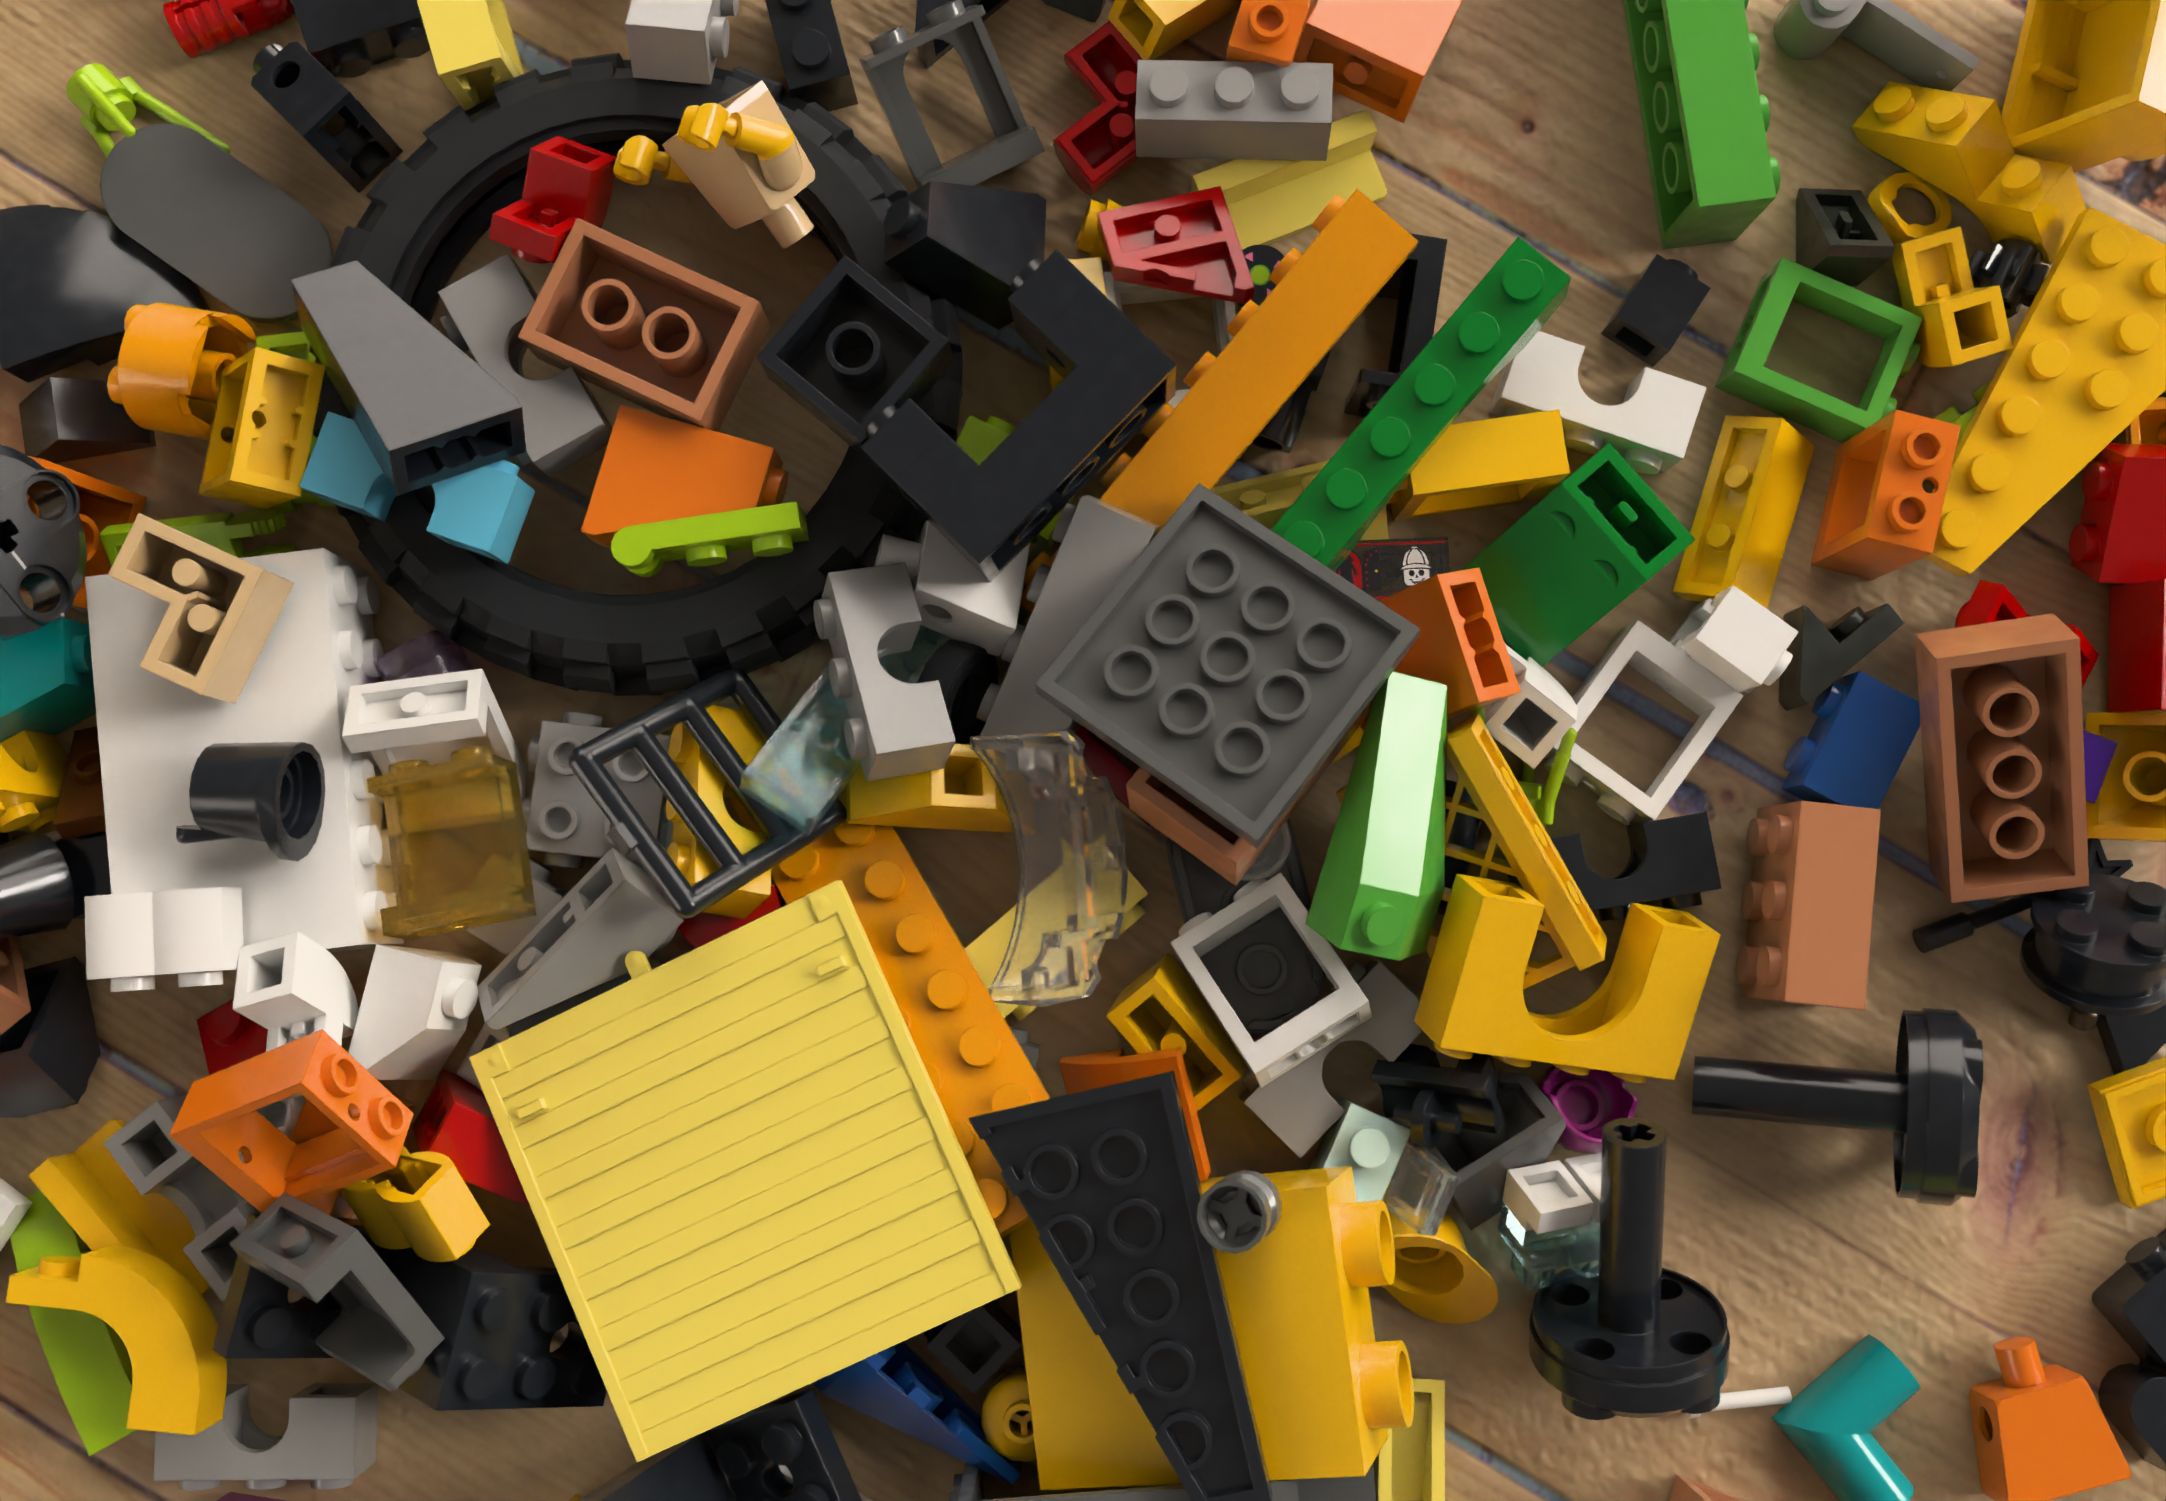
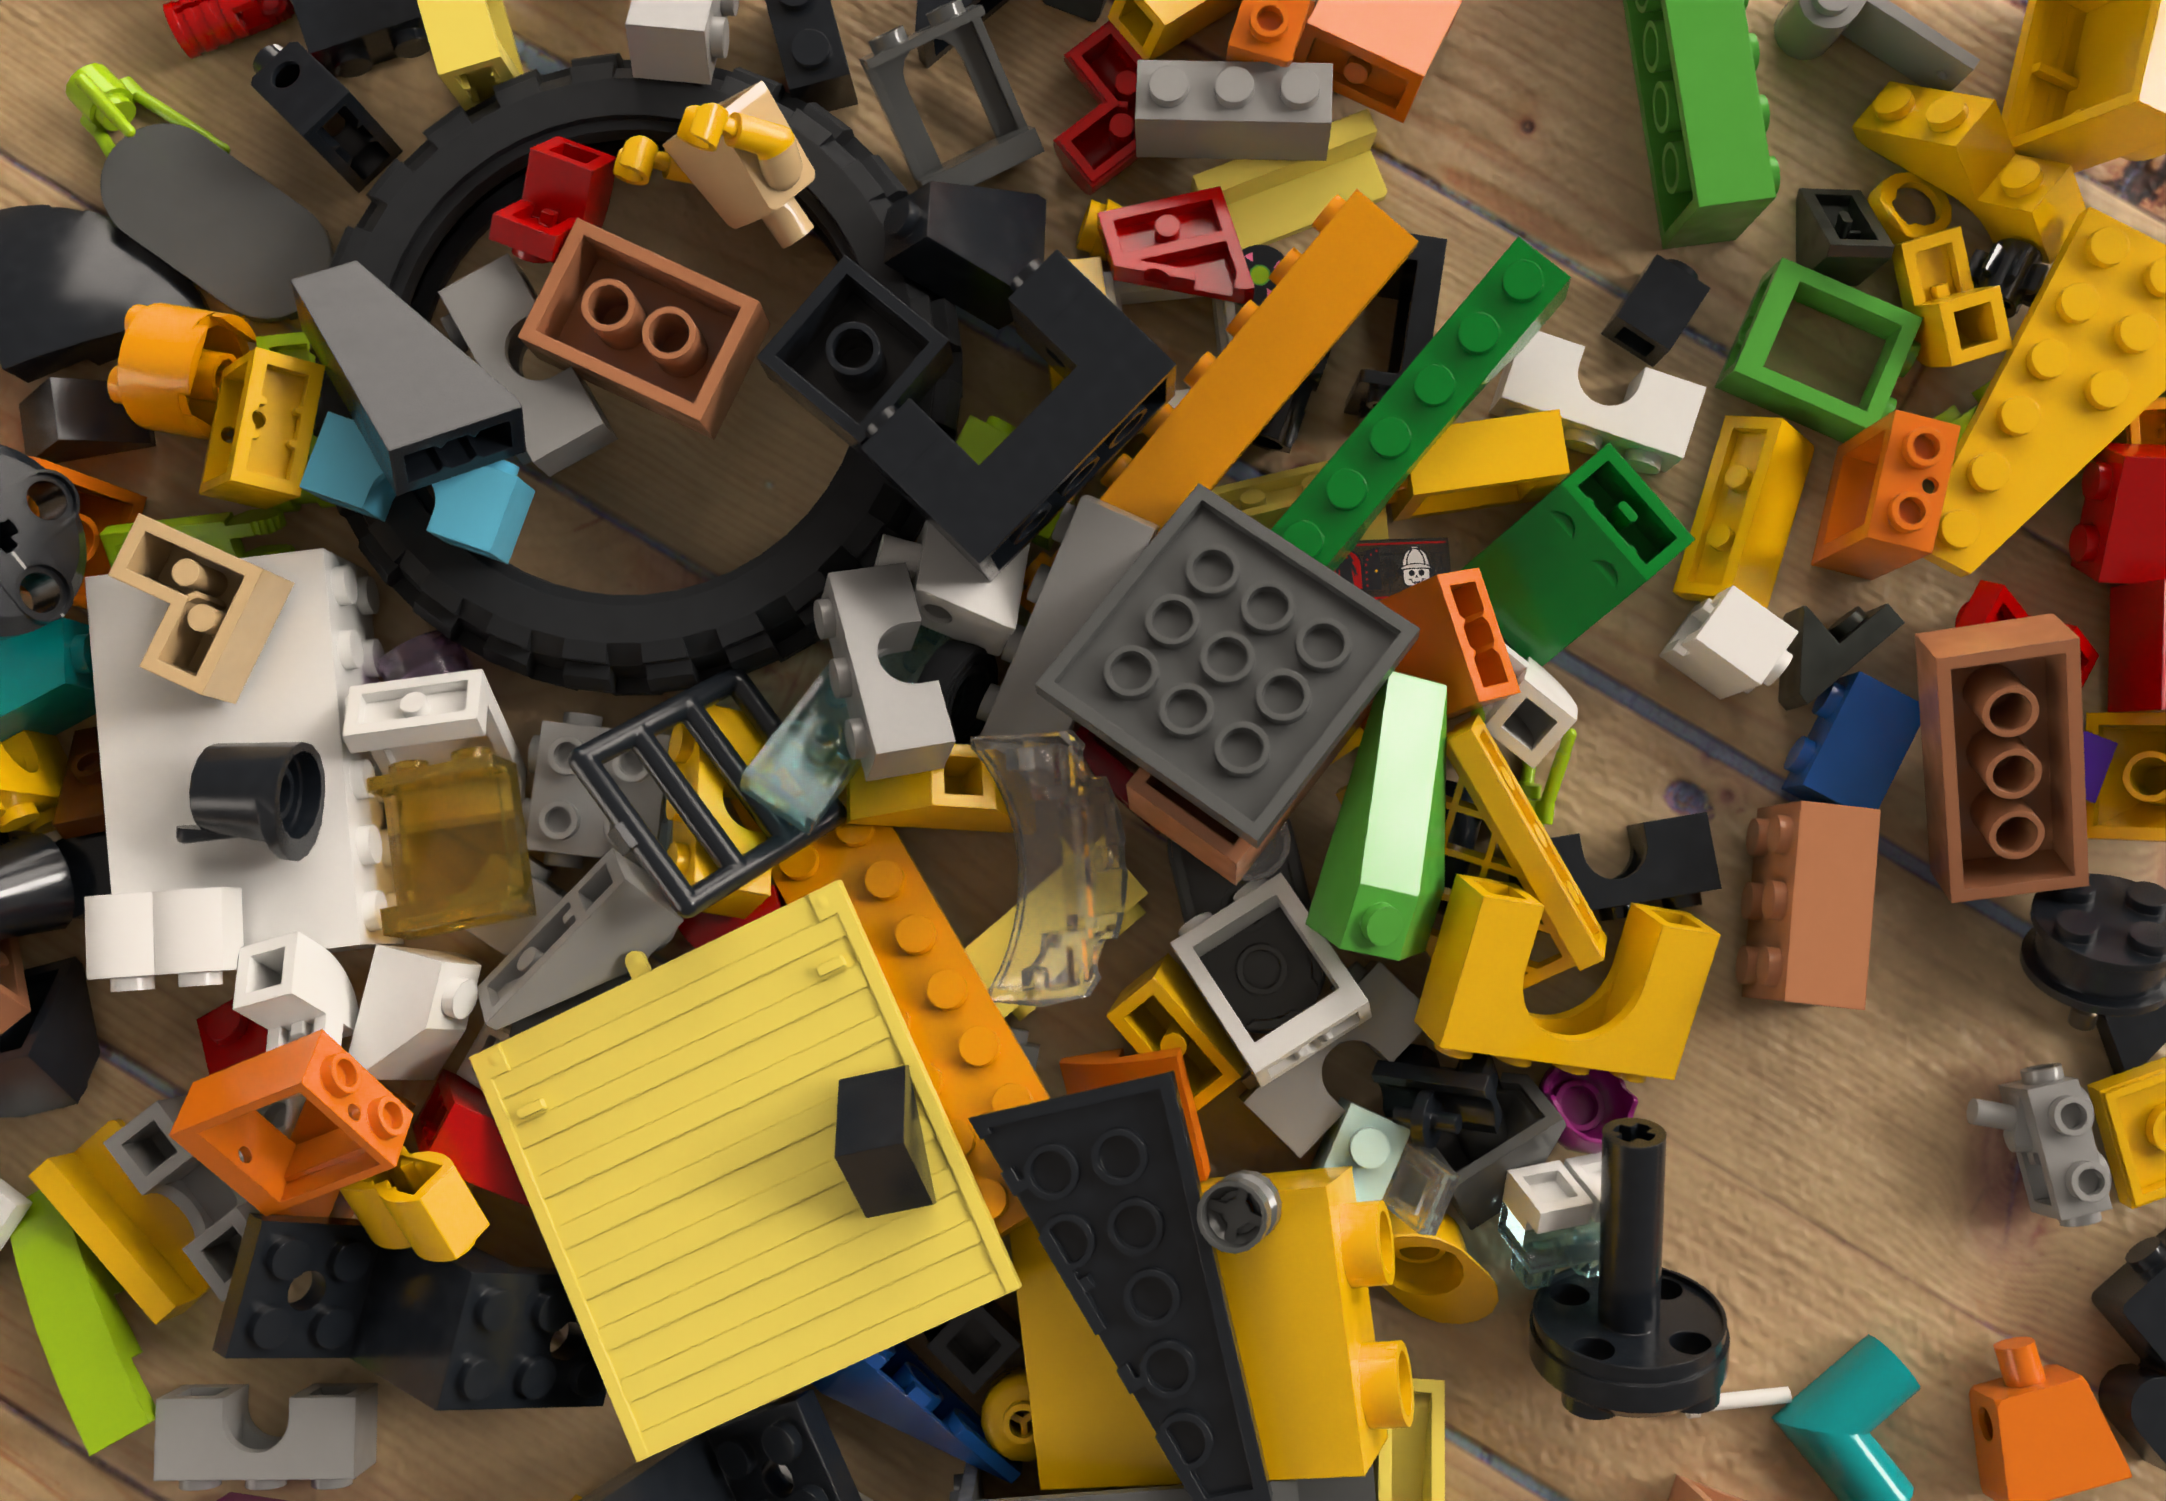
yellow arch [6,1244,227,1435] -> none
dark grey panel [230,1192,445,1391] -> none
orange slope [581,404,788,547] -> none
lime plate [611,501,809,577] -> none
white window [1544,620,1743,825] -> none
black piece [1692,1008,1983,1206] -> none
black piece [1912,839,2133,953] -> none
none -> black slope [835,1065,936,1218]
none -> light grey brick [1967,1063,2113,1227]

